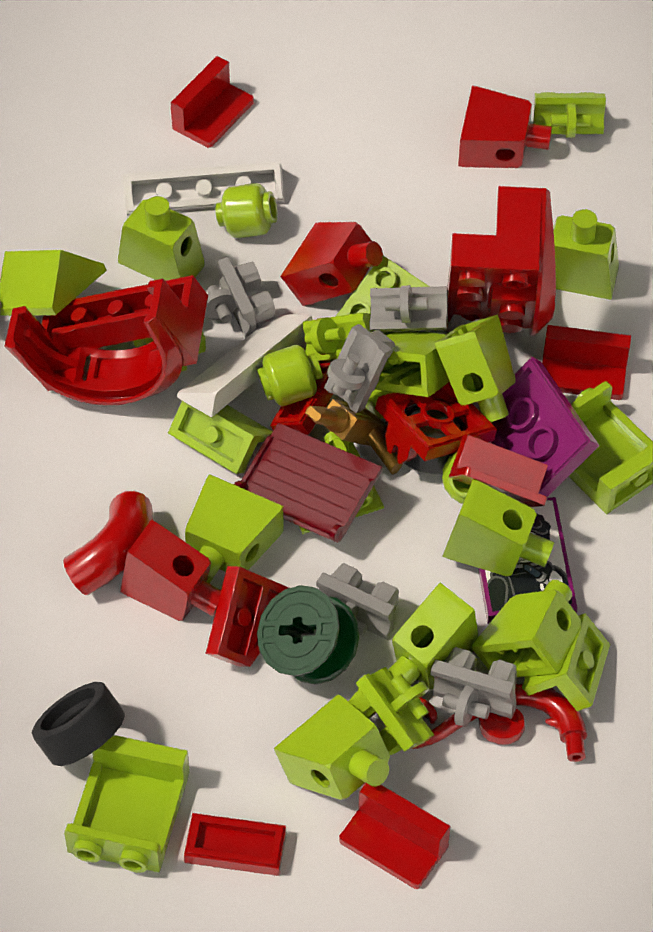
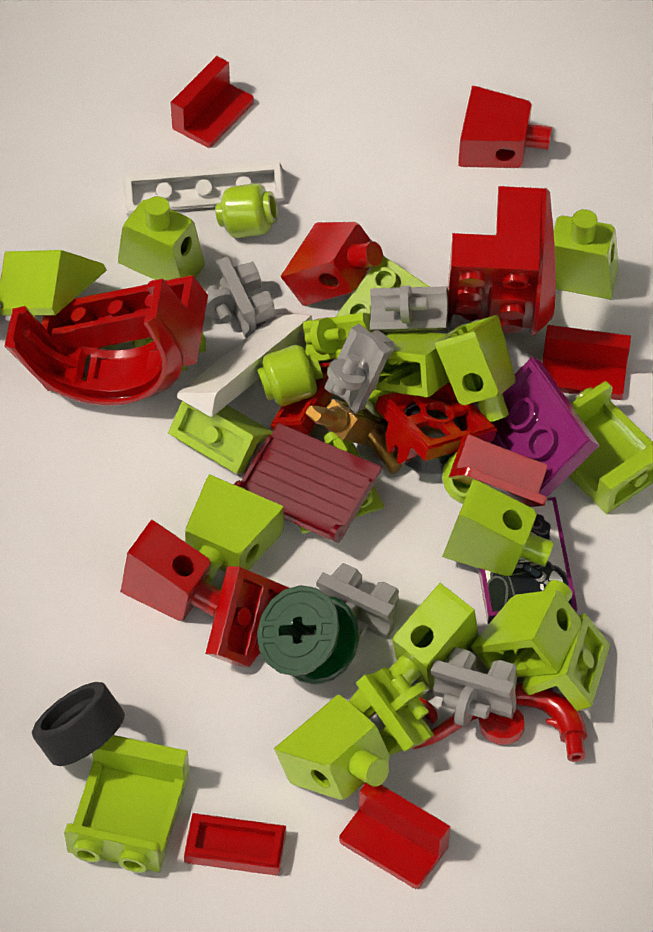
red cylinder [63,491,153,595] -> none
lime hips [533,92,606,138] -> none

